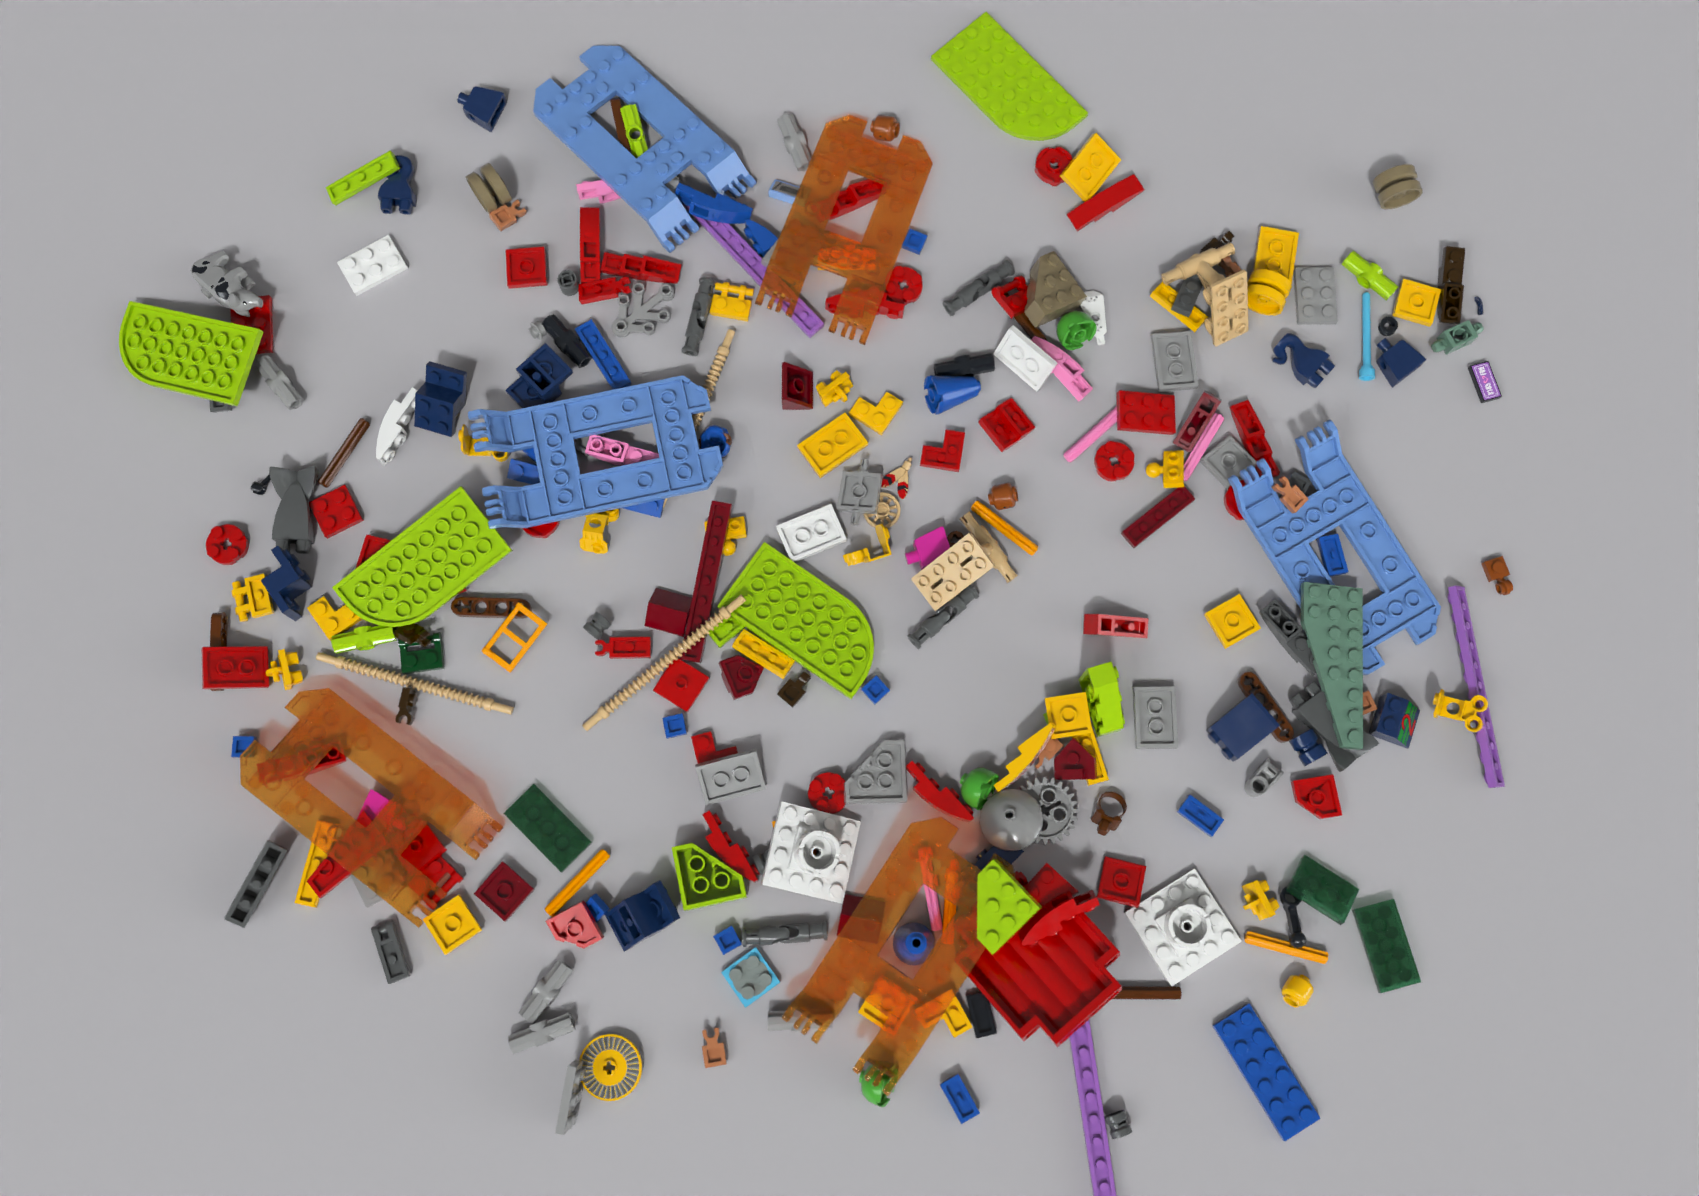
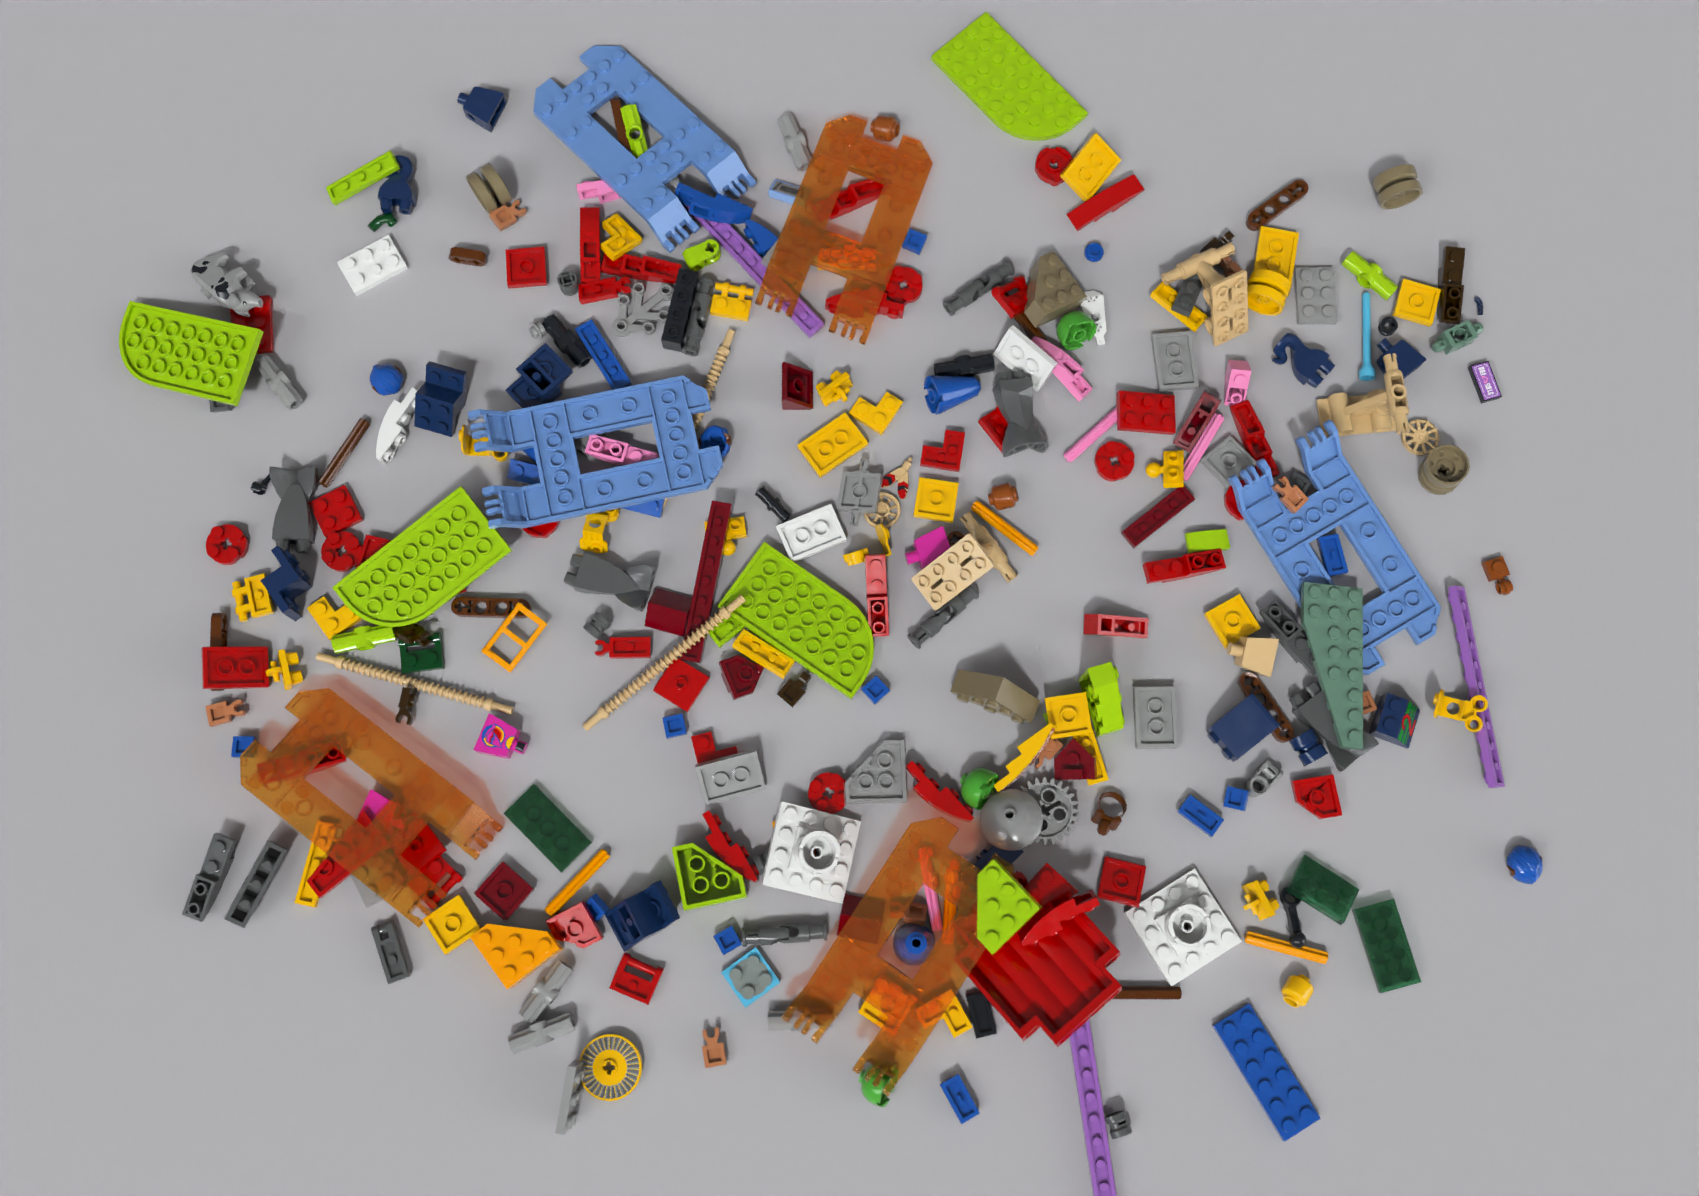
none -> dark grey slope [182,833,236,922]
none -> nougat plate [205,699,246,727]
none -> red plate [321,531,362,572]
none -> dark green arm [367,213,397,232]
none -> blue hair [369,363,404,396]
none -> reddish brown beam [449,247,487,267]
none -> light orange brick [470,924,563,989]
none -> dark pink torso [473,713,528,759]
none -> dark grey hips [564,553,655,612]
none -> yellow plate [600,213,643,261]
none -> red plate [609,952,664,1005]
none -> black brick [661,268,699,352]
none -> lime piece [682,239,721,272]
none -> black pin [755,486,792,523]
none -> slope [865,553,889,637]
none -> nougat plate [889,900,928,926]
none -> yellow plate [913,477,959,523]
none -> dark tan brick [950,669,1040,724]
none -> dark grey hips [993,370,1049,457]
none -> blue plate [1084,243,1104,262]
none -> red slope [1142,549,1226,584]
none -> lime slope [1184,529,1230,554]
none -> blue plate [1223,786,1250,811]
none -> bright pink slope [1224,360,1251,406]
none -> tan torso [1227,636,1279,677]
none -> reddish brown beam [1246,180,1309,231]
none -> tan plate [1316,353,1410,437]
none -> tan wheel [1401,419,1440,456]
none -> dark tan wheel [1418,445,1470,495]
none -> blue hair [1506,845,1543,884]

